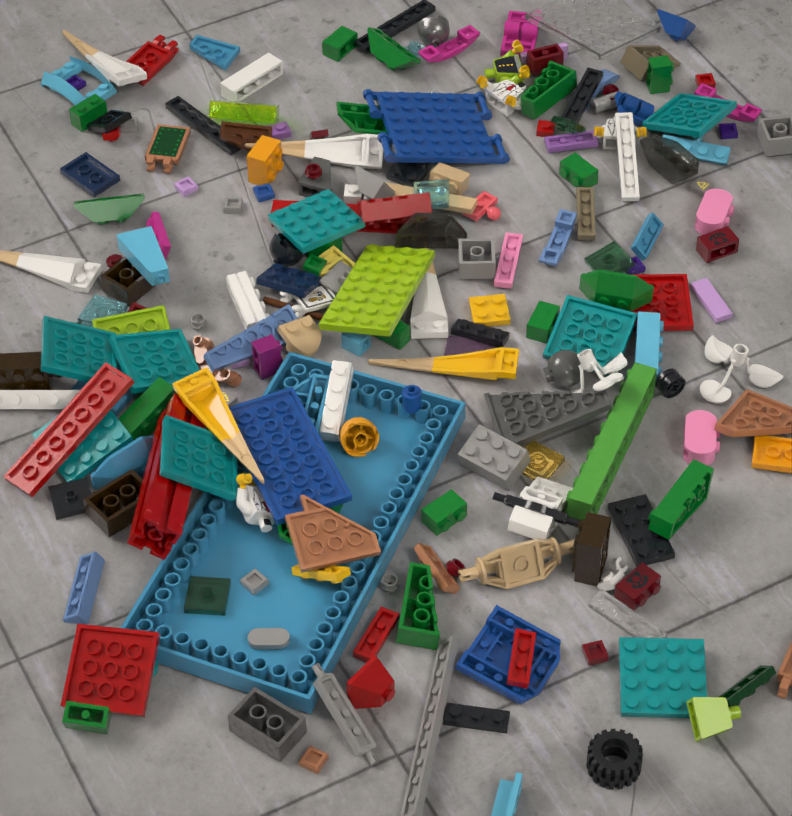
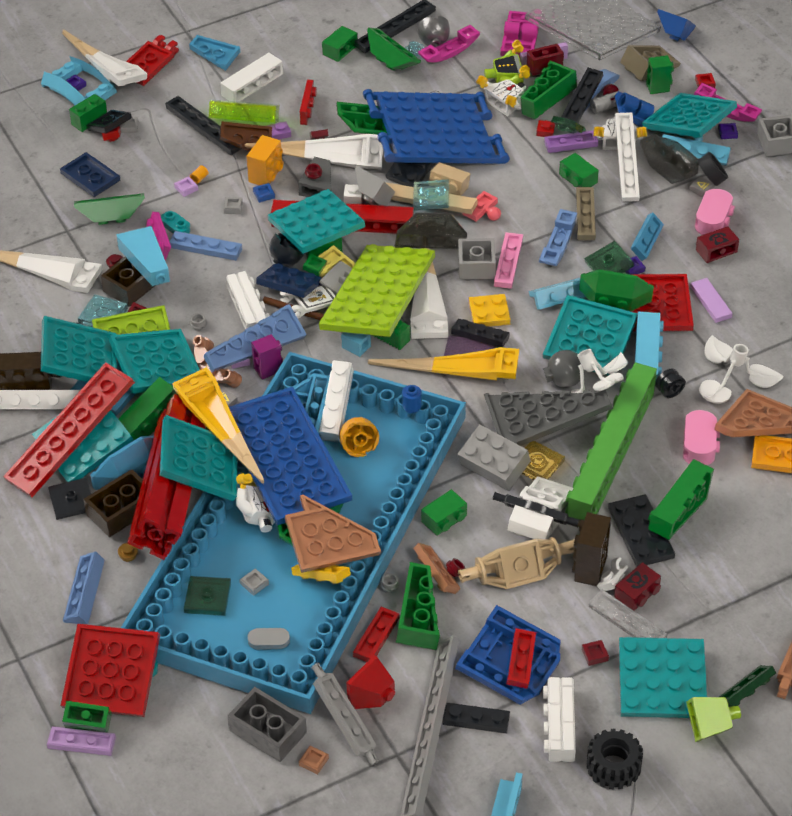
tile [145,124,191,174] -> none
tan slope [277,315,322,357] -> none
red wedge [357,192,432,226] -> none
green brick [526,300,560,344] -> none
none -> lavender tile [47,726,116,756]
none -> pearl gold plate [118,543,138,562]
none -> teal plate [161,211,191,234]
none -> medium blue plate [169,231,242,261]
none -> light orange hinge [190,165,209,184]
none -> red plate [299,79,317,125]
none -> medium azure fence [529,278,586,309]
none -> white brick [543,677,576,762]
none -> black tyre [698,152,728,186]

